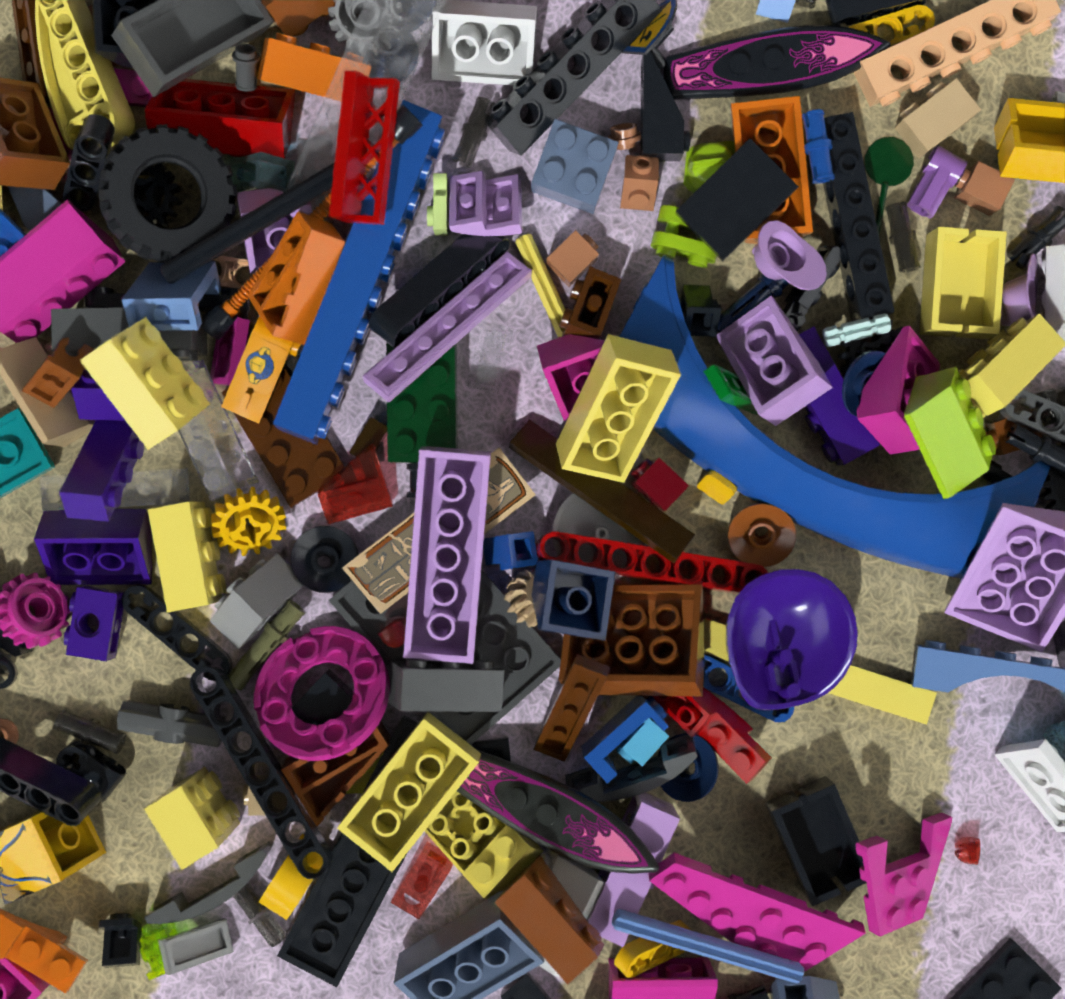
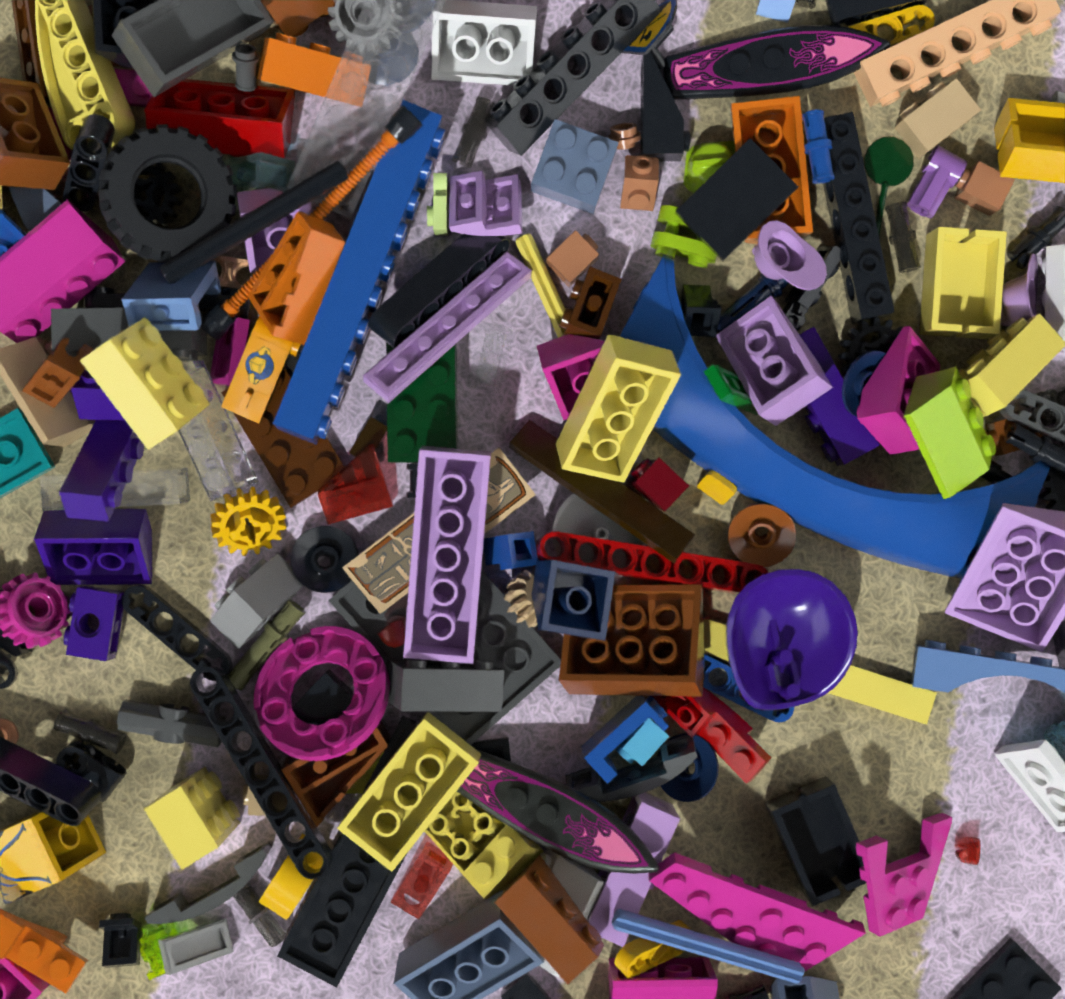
light yellow brick [148,502,226,613] -> none
red fence [329,71,400,225] -> none
reddish brown plate [533,654,610,762] -> none
light aqua axle [822,313,891,347] -> none

